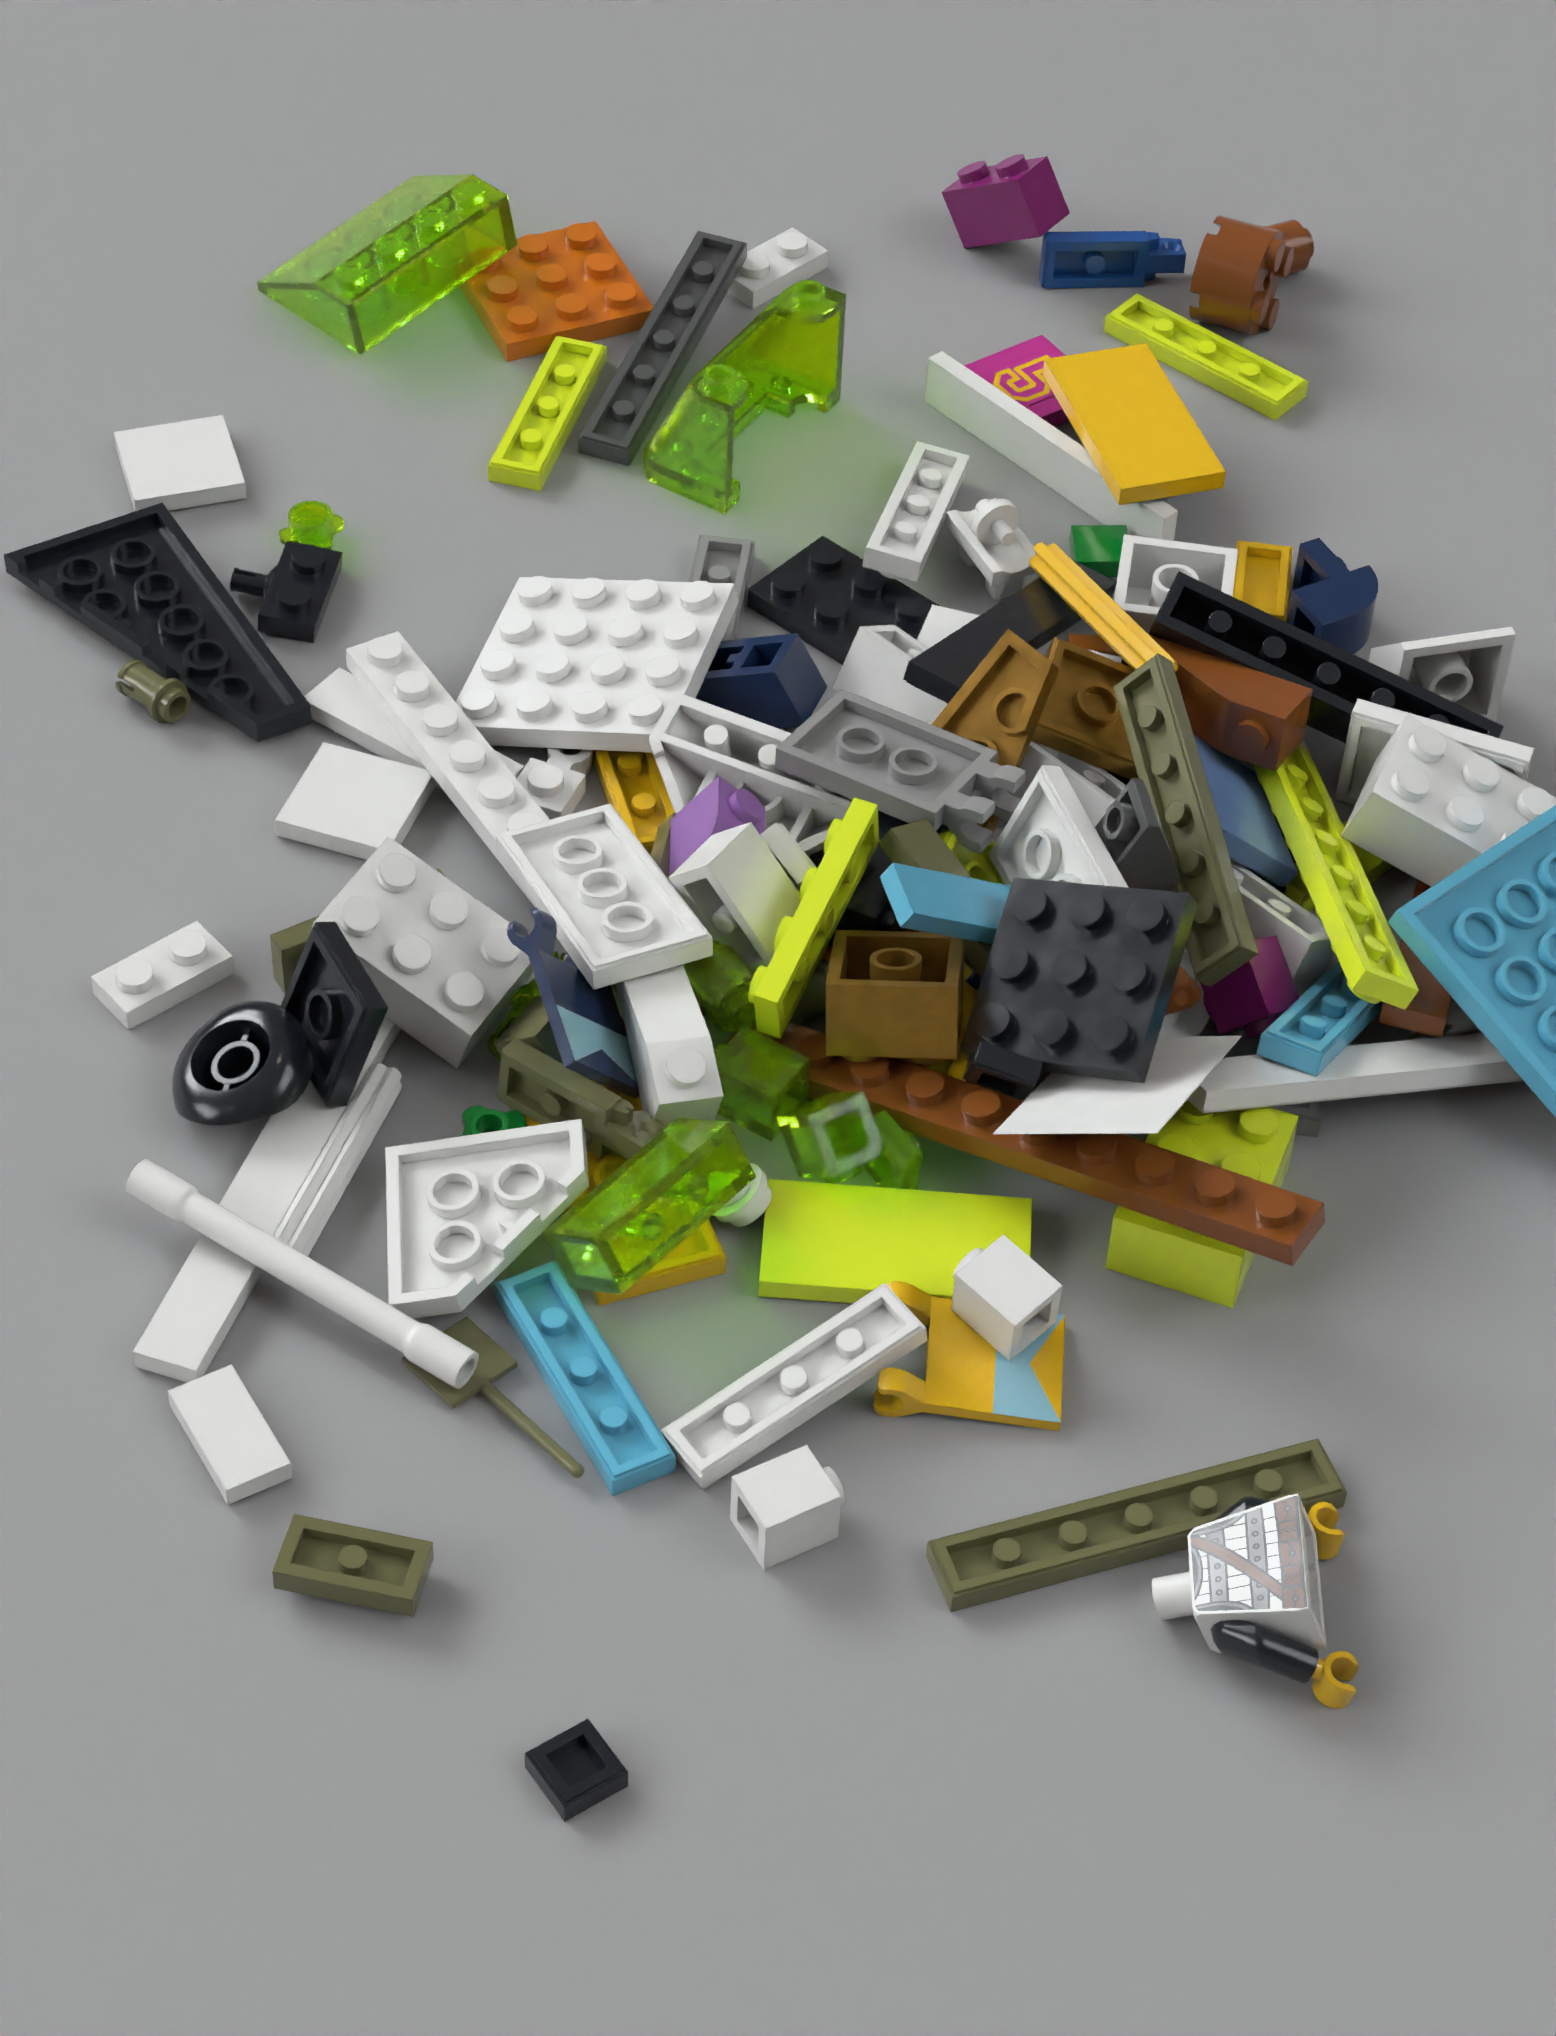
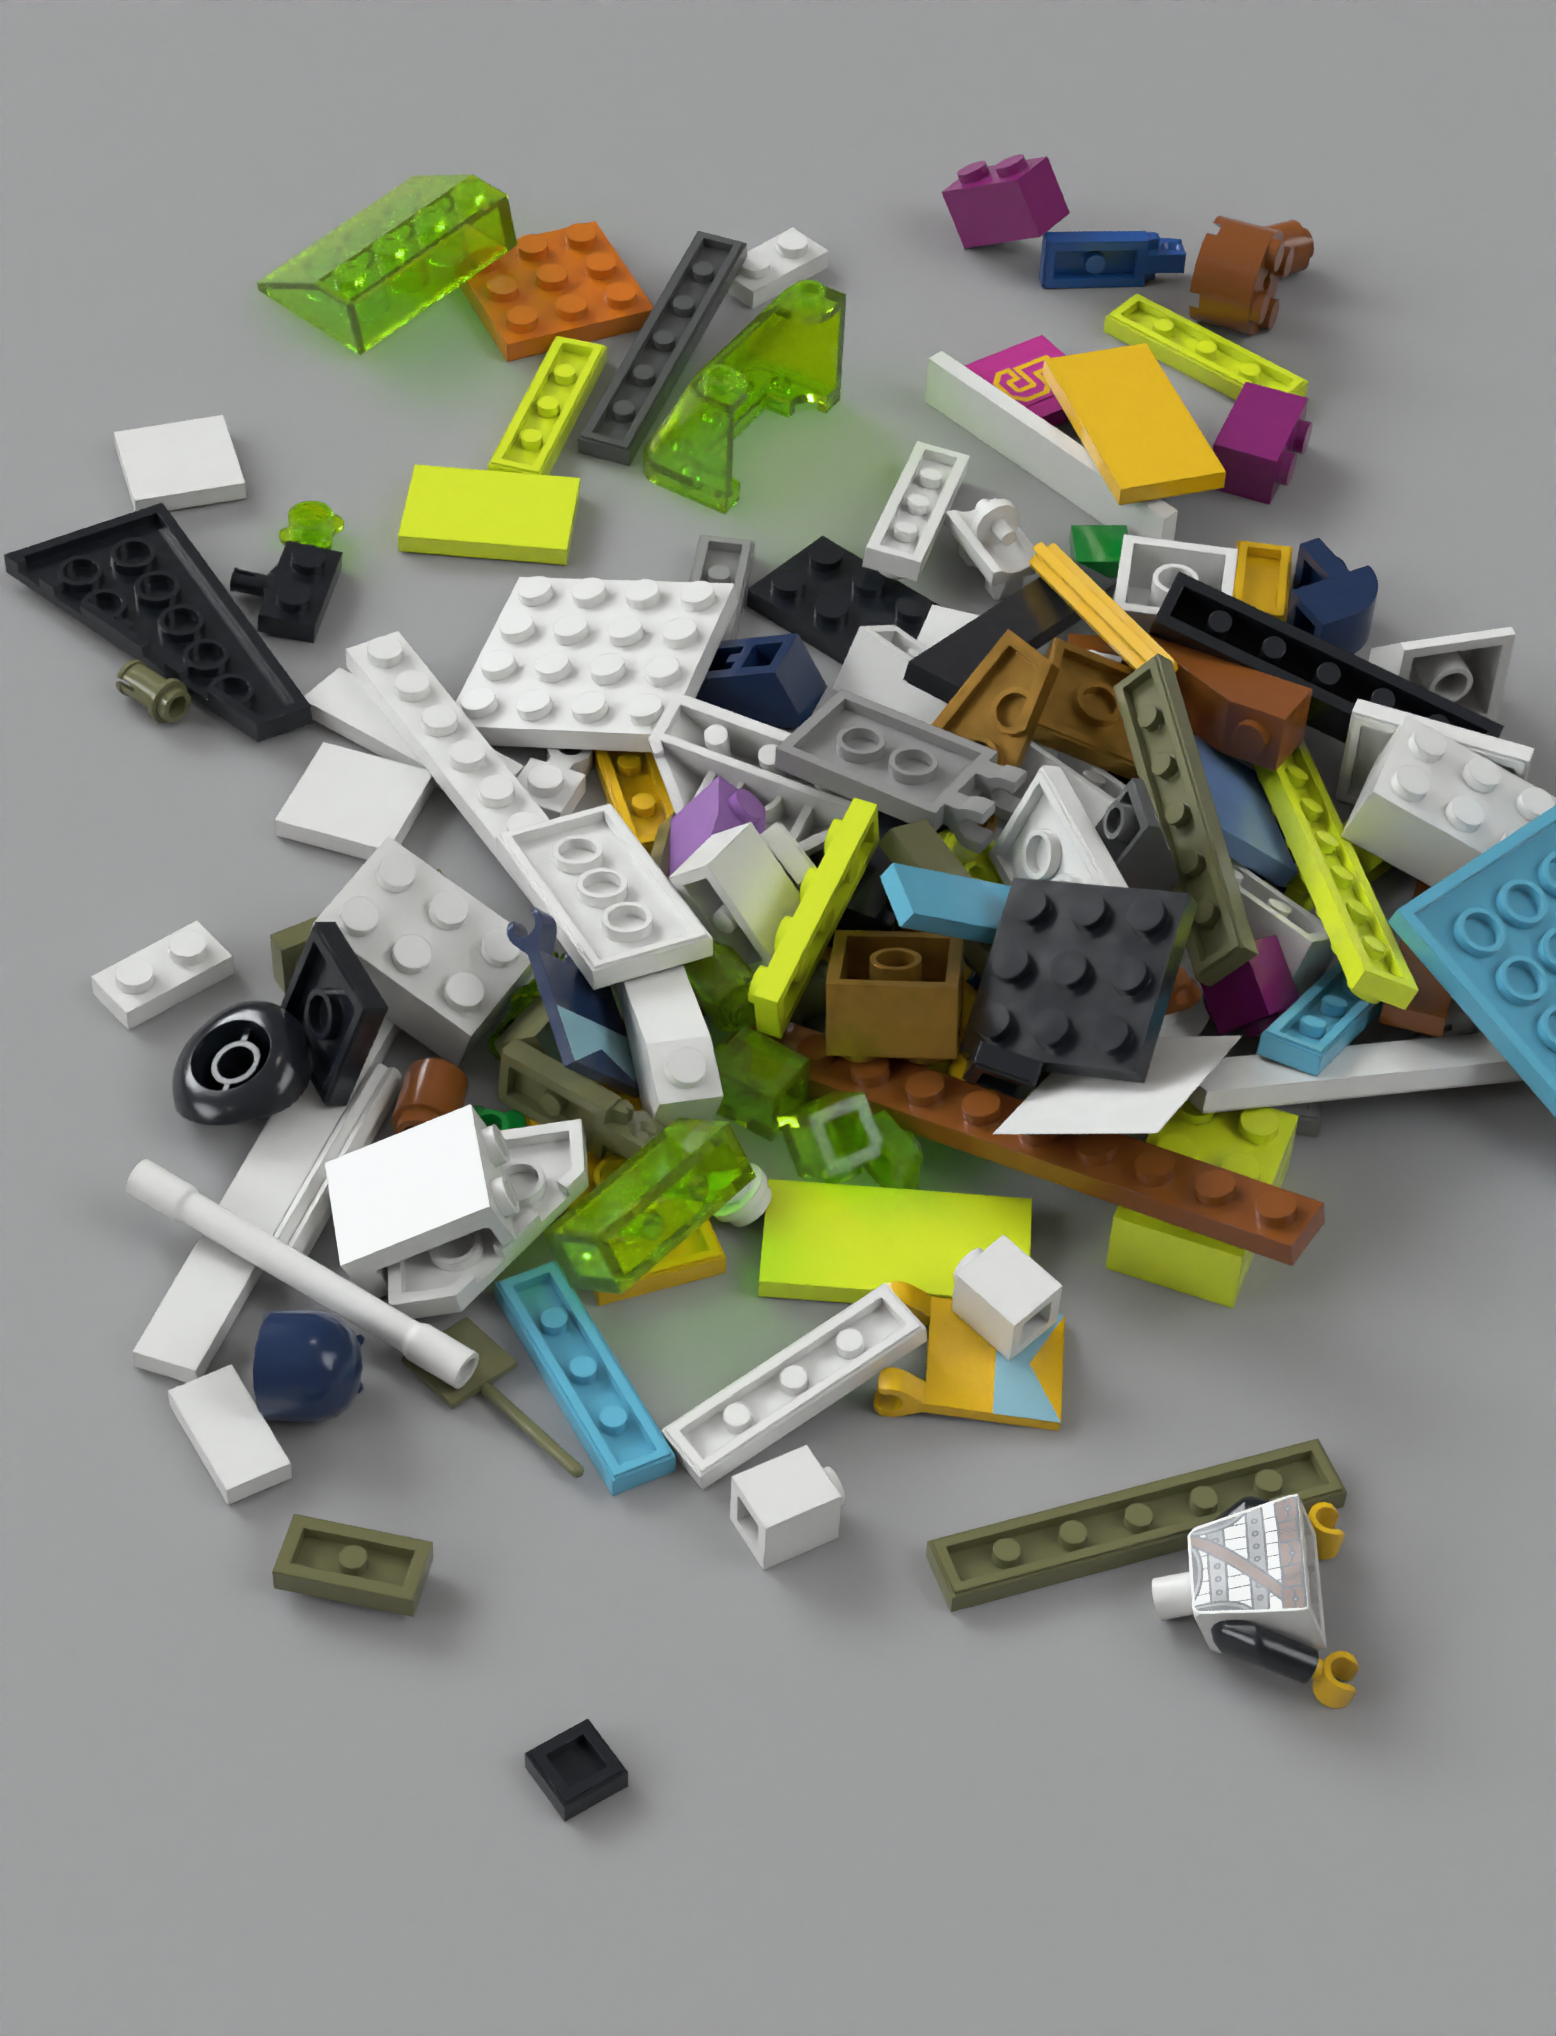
none -> dark blue helmet [253,1310,365,1423]
none -> white panel [325,1104,520,1298]
none -> dark orange brick [392,1057,469,1134]
none -> neon yellow tile [398,464,580,565]
none -> magenta brick [1213,382,1313,505]

